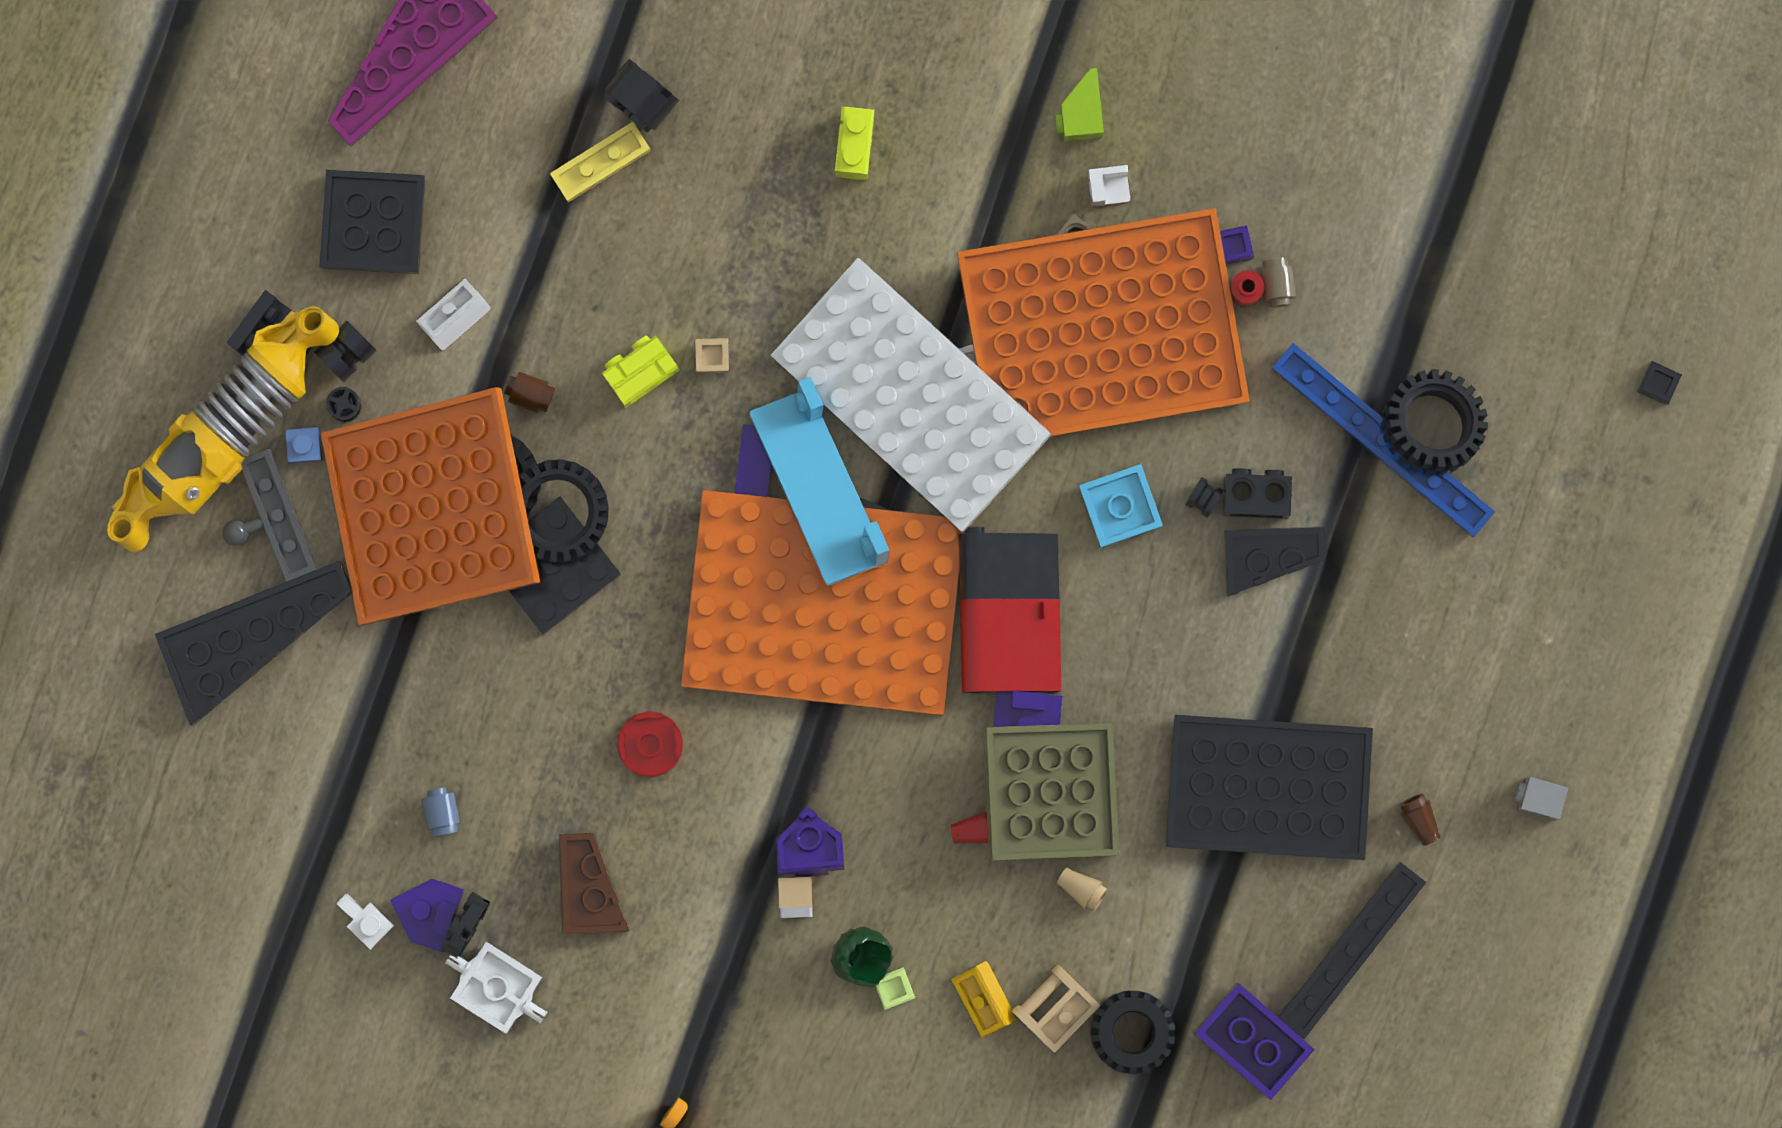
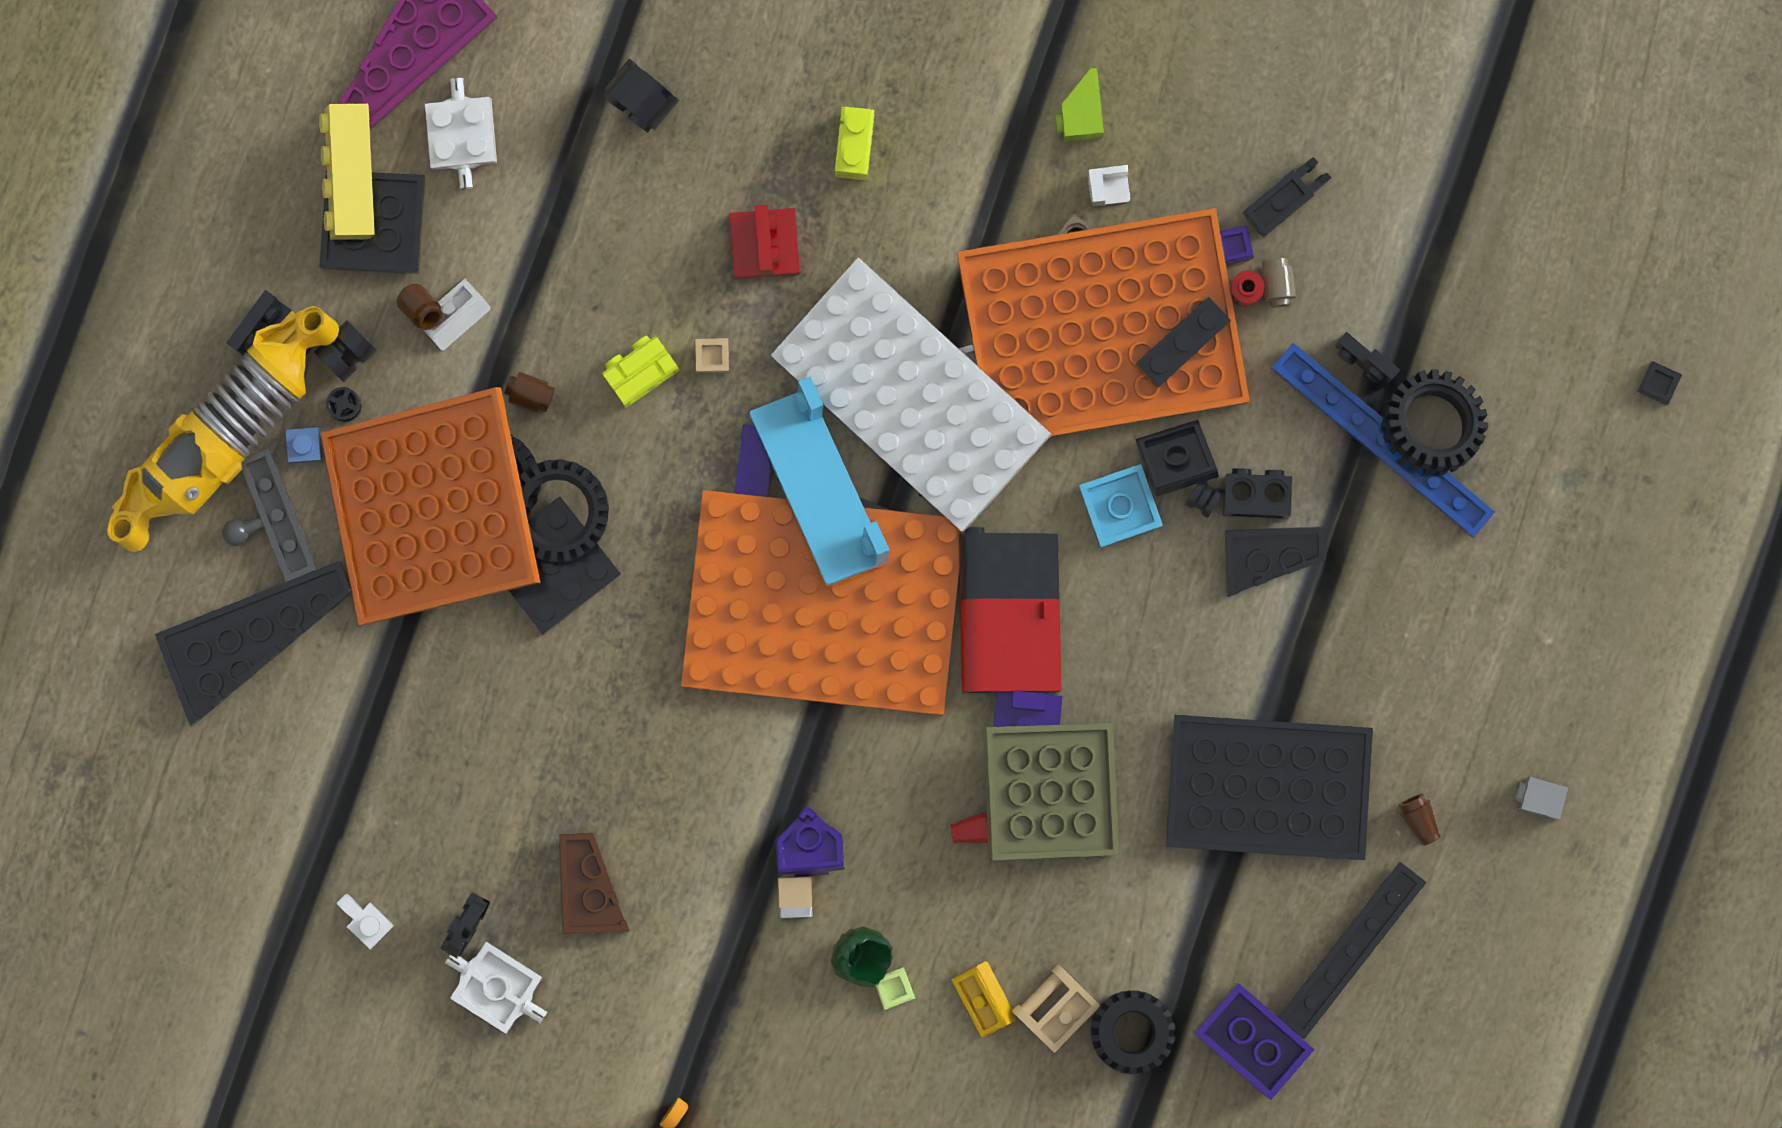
dark purple plate [390,879,464,952] -> none
sand blue brick [422,787,460,837] -> none
light yellow plate [550,122,651,203] -> none
red tile [617,711,683,778] -> none
tan cone [1057,867,1108,911] -> none
none -> light yellow brick [319,104,375,240]
none -> reddish brown brick [397,283,442,330]
none -> white plate [425,78,497,190]
none -> red bracket [730,205,800,279]
none -> black plate [1136,297,1231,388]
none -> black plate [1136,420,1219,497]
none -> black hinge [1242,157,1331,238]
none -> black plate [1335,332,1400,387]

